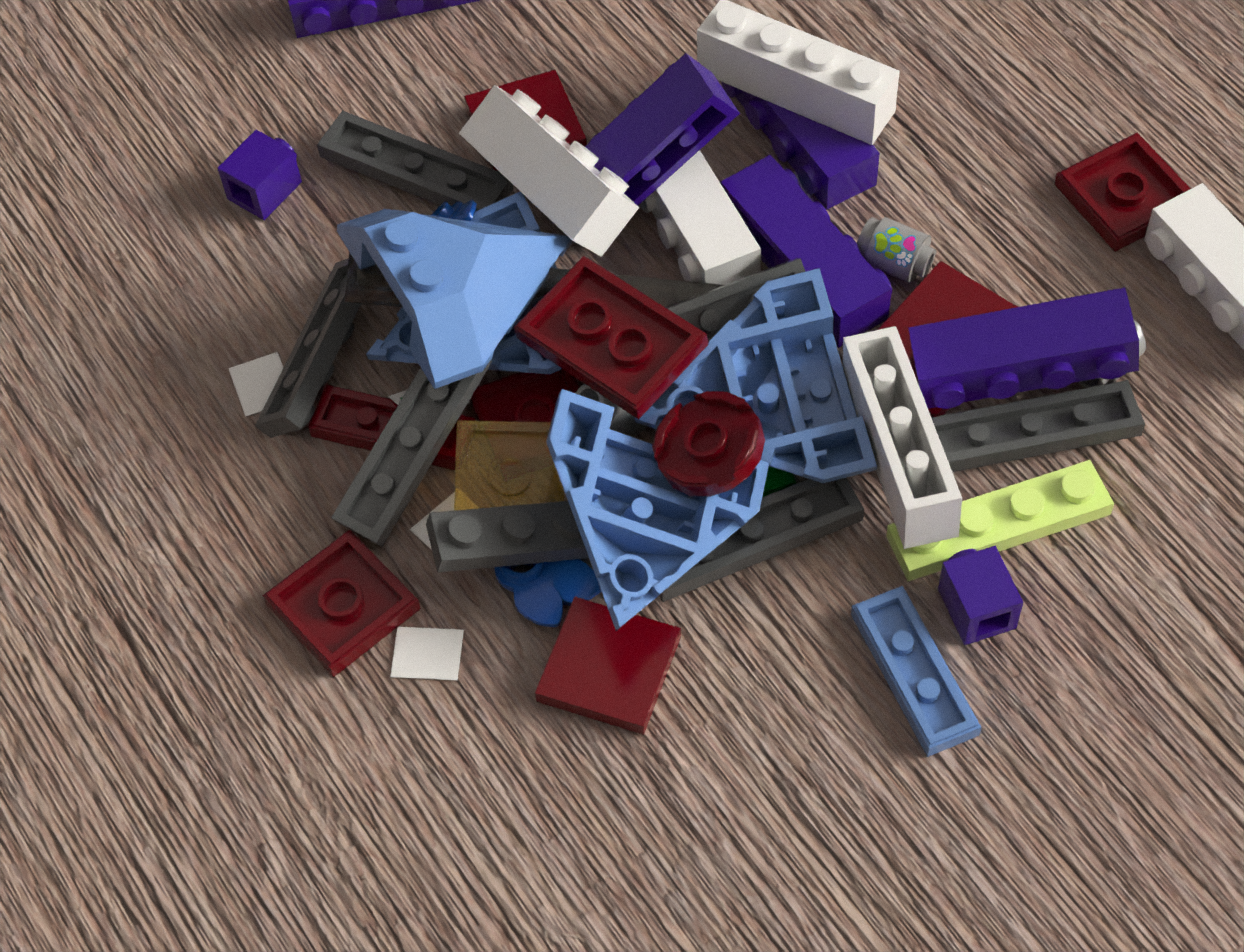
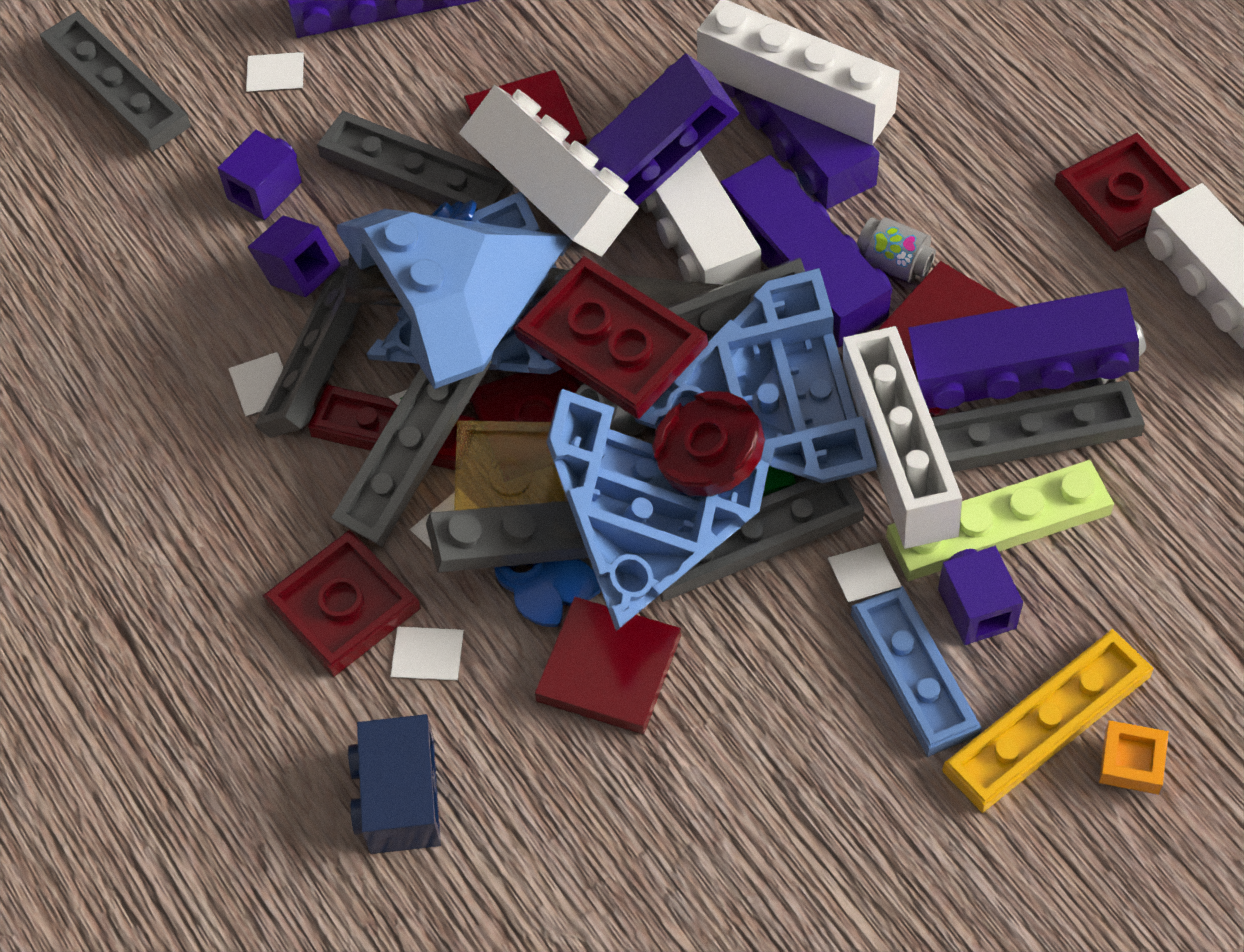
none -> dark grey plate [39,11,191,152]
none -> white sticker [246,52,304,92]
none -> dark purple brick [248,215,341,298]
none -> dark blue brick [348,714,441,854]
none -> white sticker [827,543,902,602]
none -> yellow tile [942,629,1154,814]
none -> light orange plate [1099,720,1169,795]

